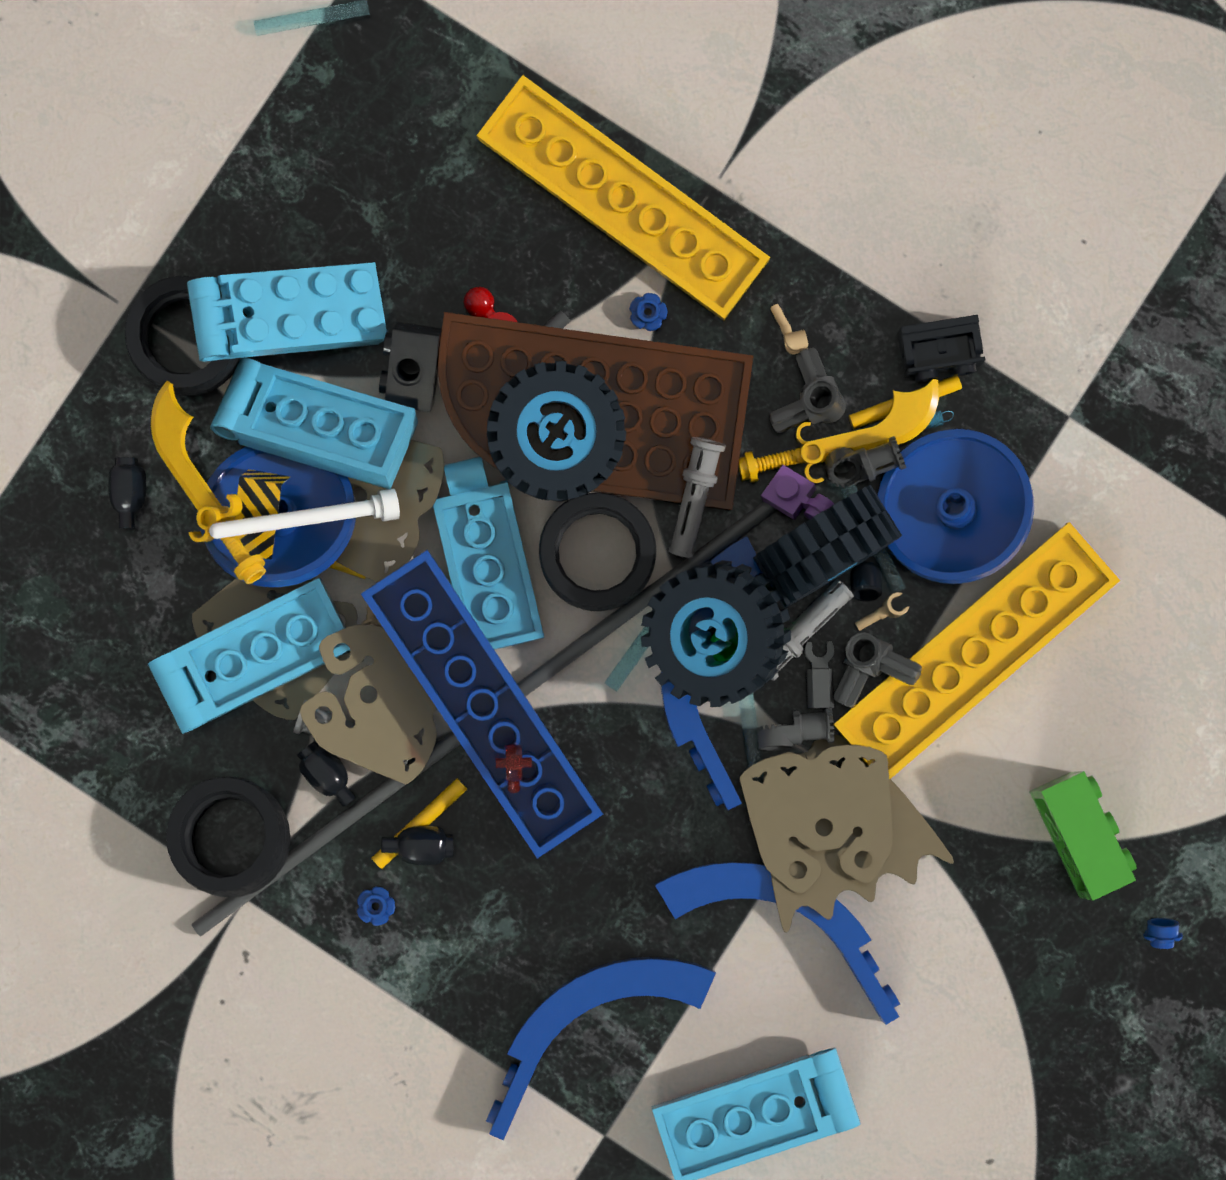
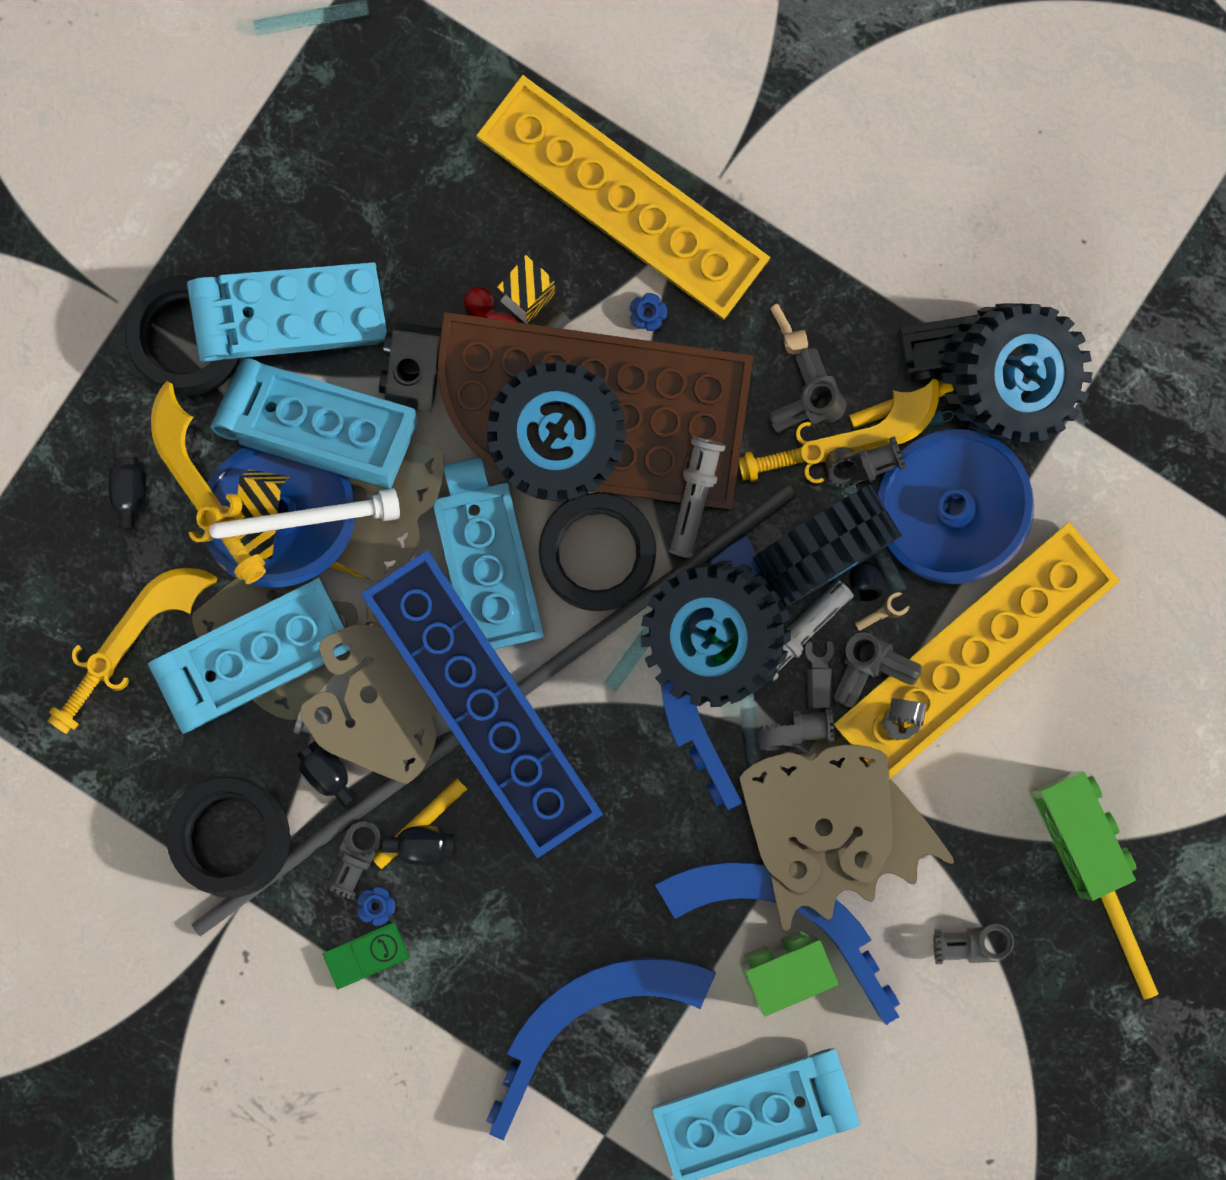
clear red piece [495,744,532,793] -> none
medium lavender plate [761,465,834,520] -> none
blue plate [1143,918,1183,949] -> none
none -> yellow sword [47,568,218,735]
none -> dark grey connector [322,820,383,900]
none -> green tile [322,922,411,990]
none -> sticker [497,255,555,324]
none -> bright green brick [740,930,839,1017]
none -> dark grey connector [882,698,927,740]
none -> dark grey connector [933,924,1014,964]
none -> black wheel [942,303,1093,442]
none -> yellow bar [1101,891,1158,1000]

